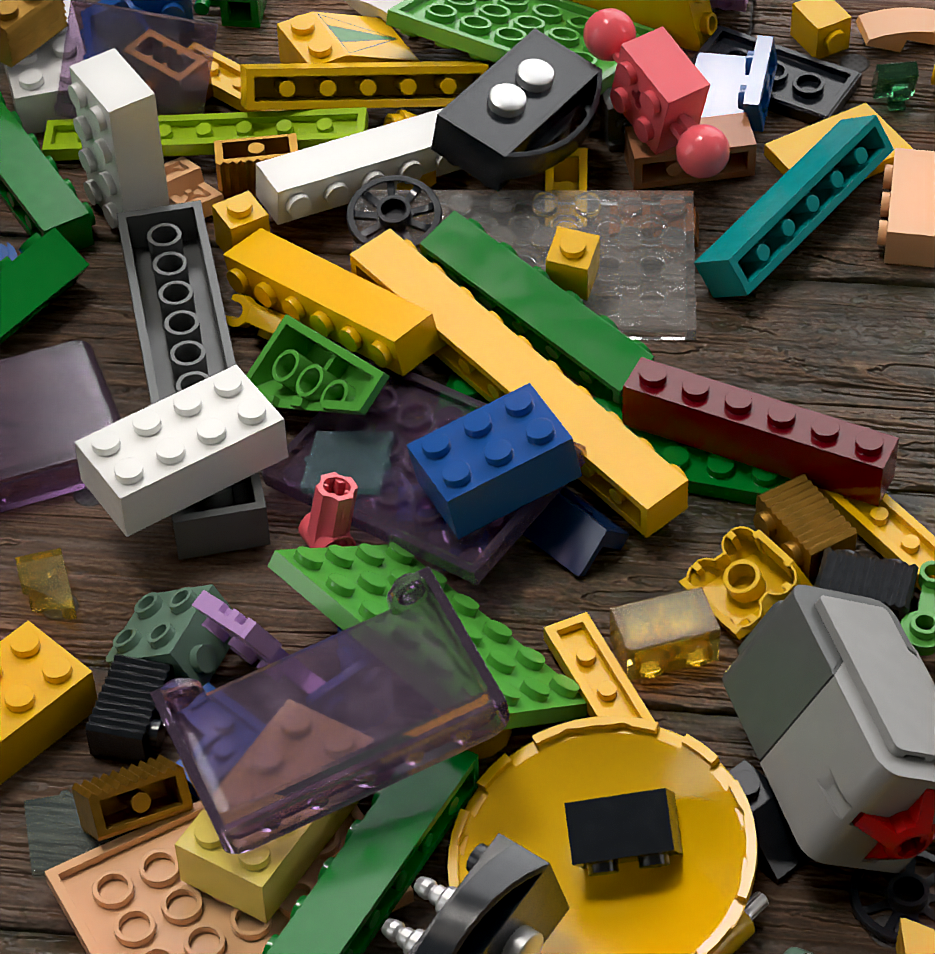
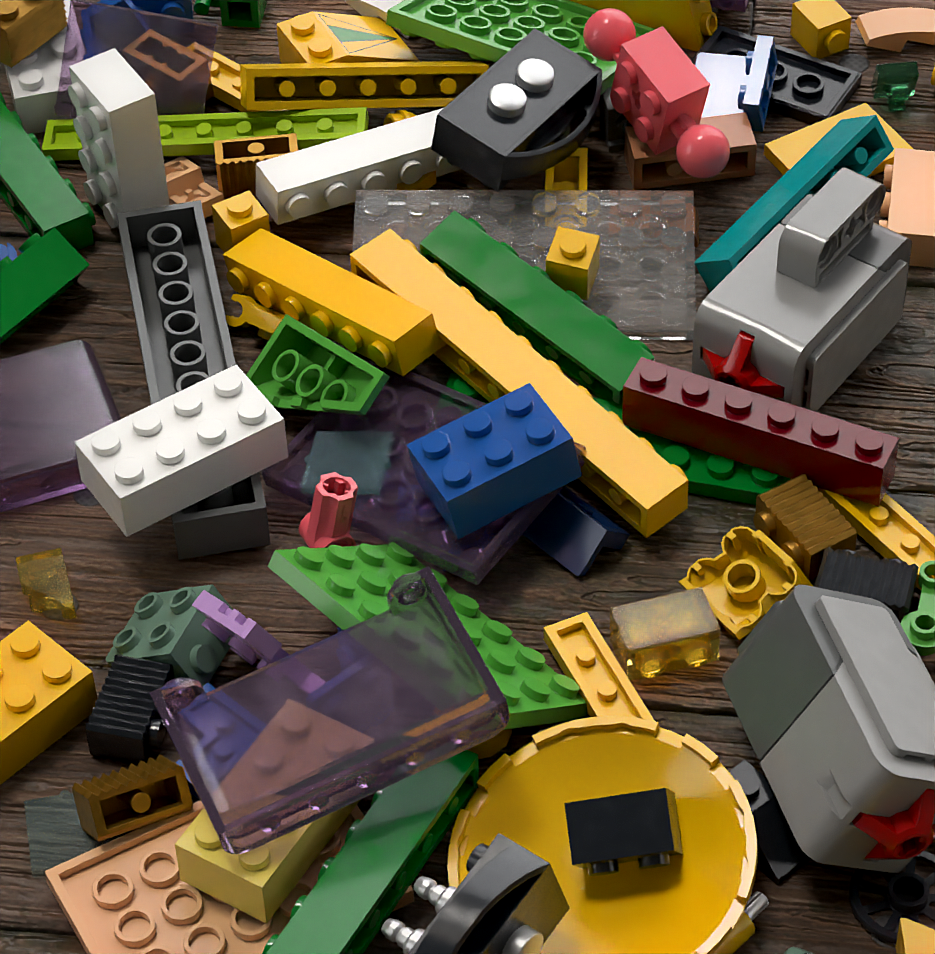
black wheel [346,175,442,250] -> none
none -> light grey piece [692,167,912,412]

